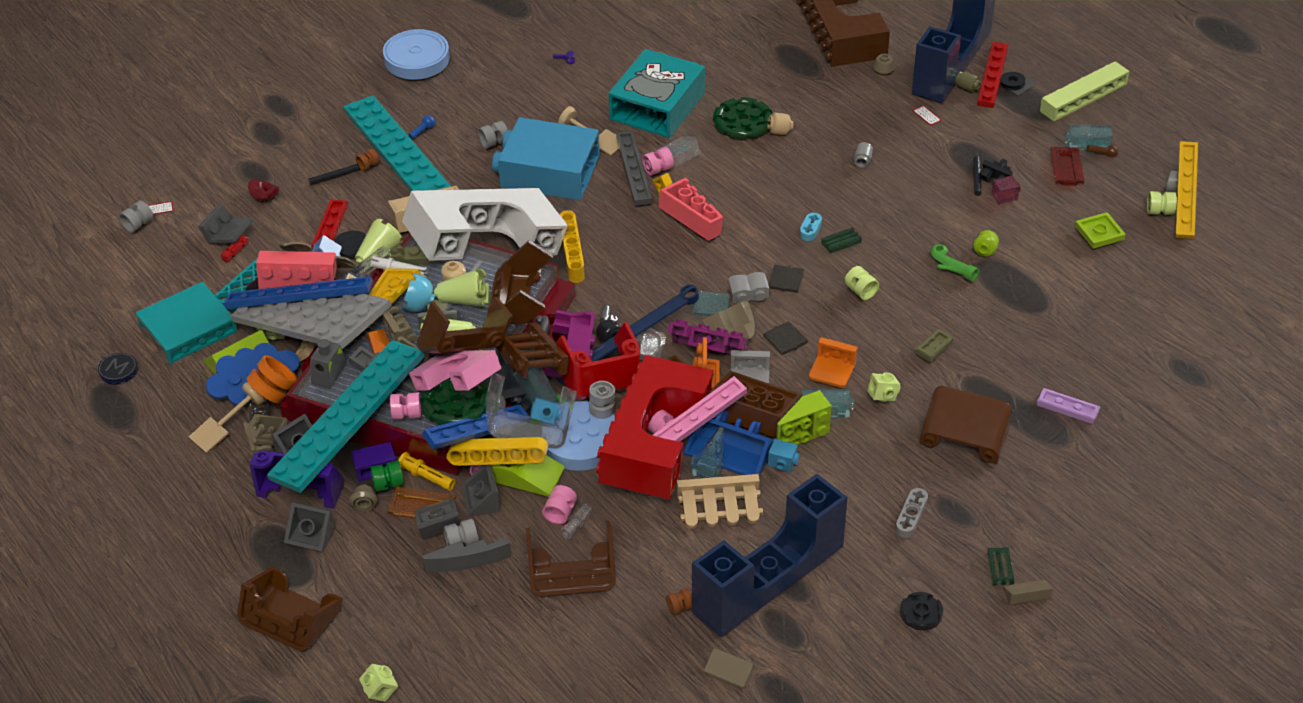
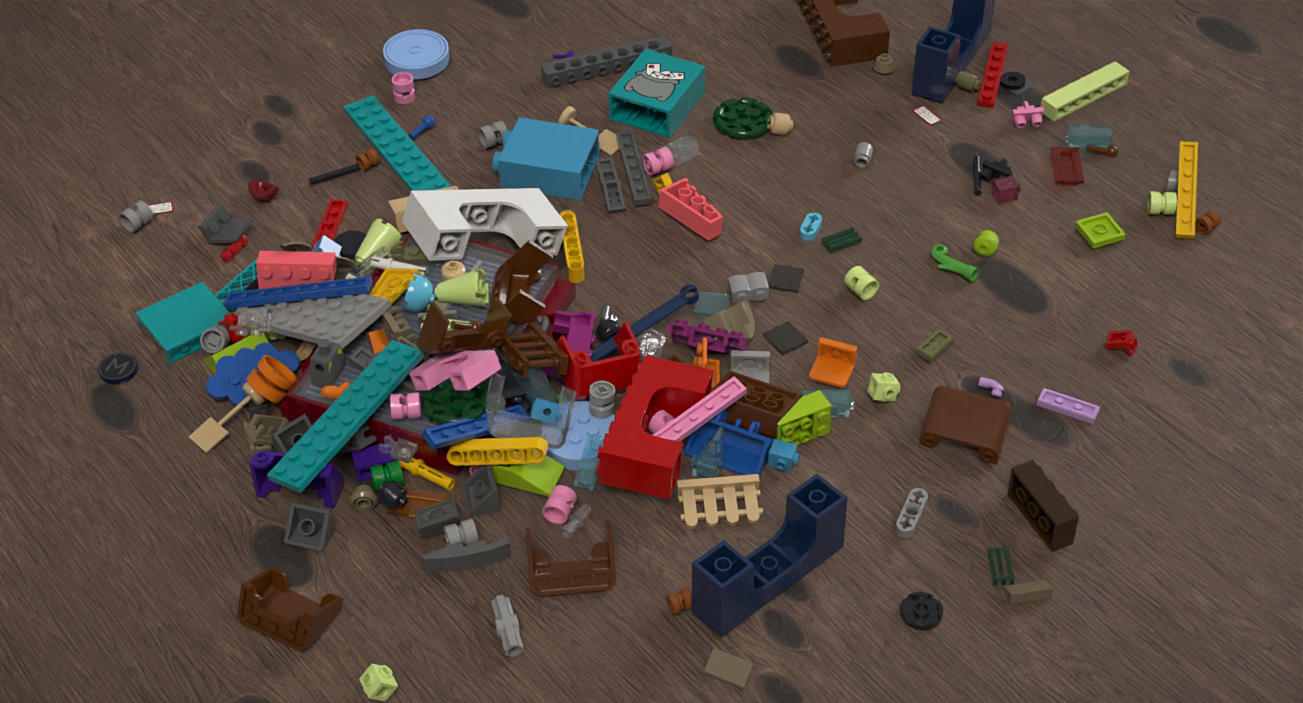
none -> light grey wheel [200,325,232,353]
none -> red bracket [218,312,250,342]
none -> clear bracket [230,308,273,336]
none -> orange arm [321,381,351,400]
none -> dark grey hinge [338,426,376,453]
none -> black head [377,480,408,511]
none -> clear plate [379,436,418,463]
none -> bright pink wheel [392,72,415,104]
none -> reddish brown bar [450,320,483,331]
none -> light grey piece [491,595,524,658]
none -> dark grey brick [541,36,672,88]
none -> clear light blue brick [573,435,604,491]
none -> dark grey slope [595,157,626,213]
none -> lavender arm [978,377,1004,397]
none -> dark brown brick [1007,460,1079,552]
none -> bright pink hips [1010,101,1044,129]
none -> red bracket [1105,330,1138,356]
none -> dark orange wheel [1195,210,1221,234]

